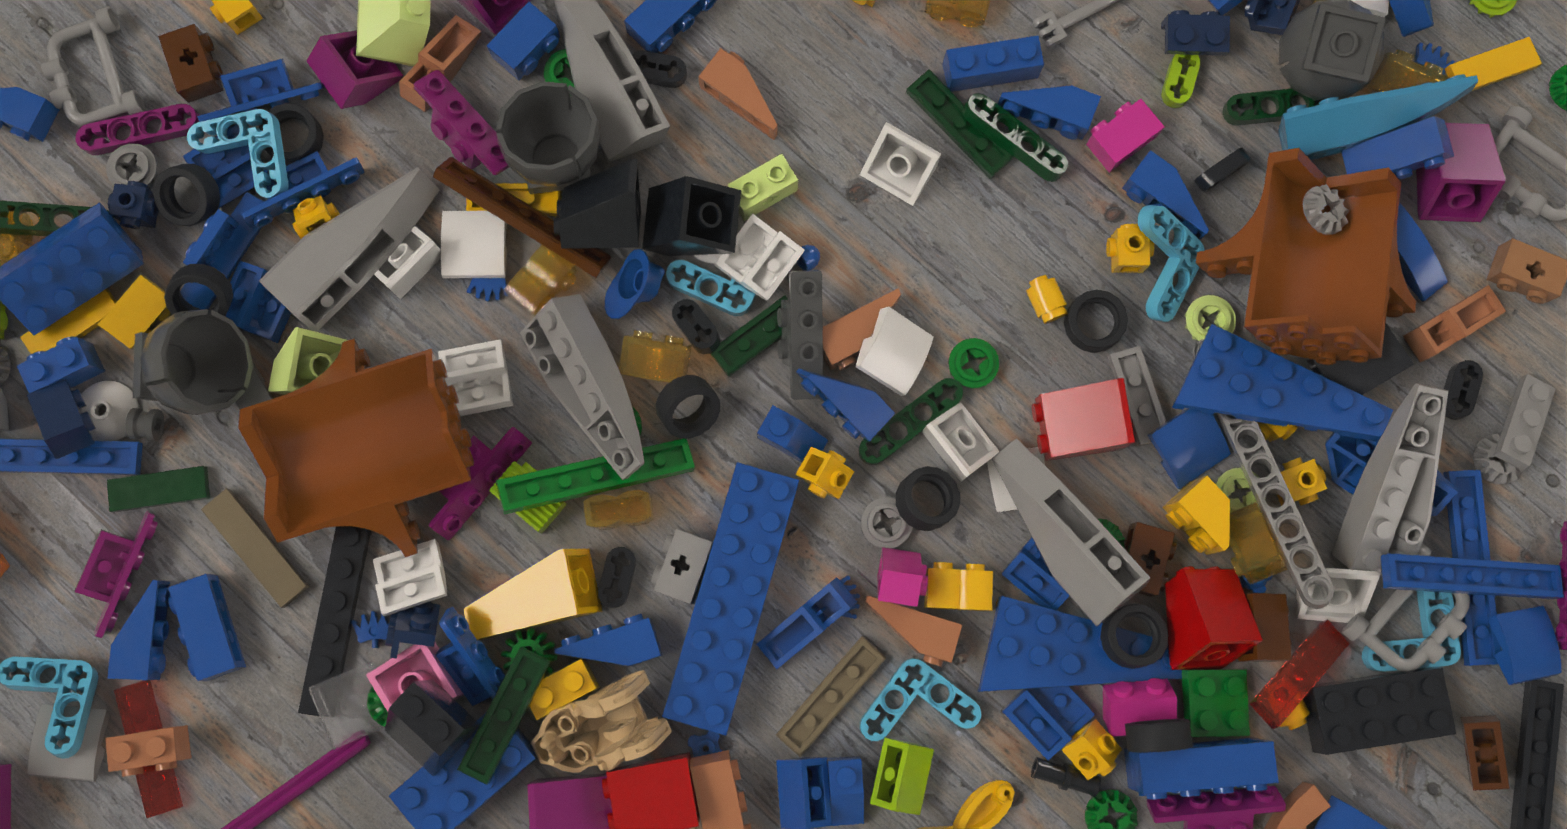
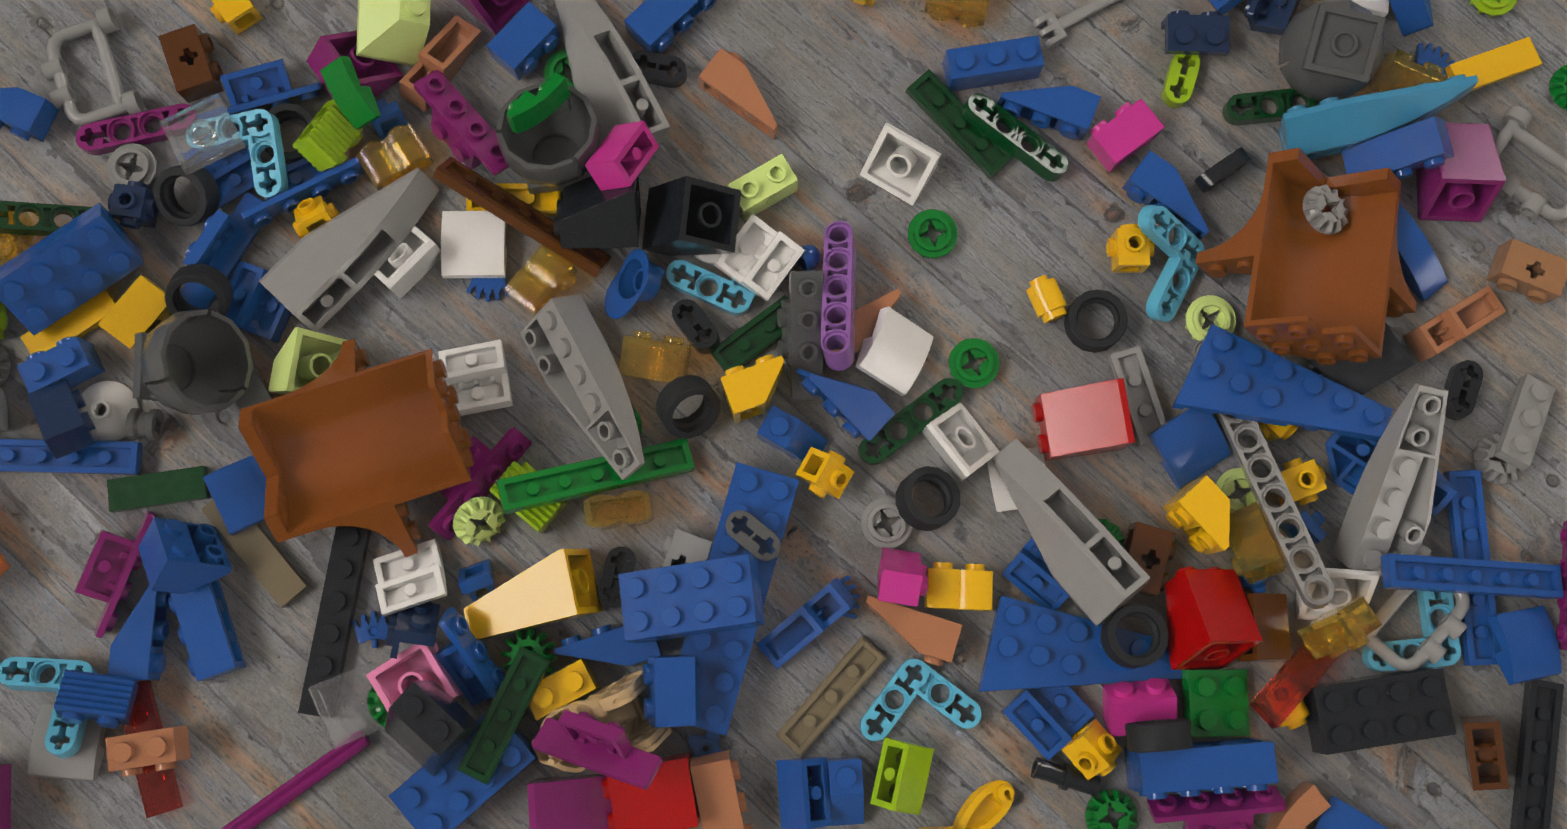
none -> blue brick [54,669,139,728]
none -> blue slope [138,517,232,594]
none -> clear plate [160,94,246,175]
none -> blue slope [203,455,266,535]
none -> lime brick [293,99,364,172]
none -> green slope [320,56,381,129]
none -> clear yellow brick [356,124,434,191]
none -> blue tile [371,97,411,141]
none -> yellowish green gear [453,497,505,546]
none -> blue tile [458,559,495,602]
none -> green slope [506,72,570,134]
none -> magenta bracket [532,710,663,790]
none -> dark pink brick [585,121,659,191]
none -> blue brick [618,554,765,644]
none -> blue brick [643,655,696,728]
none -> yellow slope [720,354,784,423]
none -> dark grey beam [725,510,781,562]
none -> medium lavender beam [821,221,857,371]
none -> green gear [907,209,958,259]
none -> blue tile [1280,510,1327,545]
none -> clear yellow brick [1297,596,1382,660]

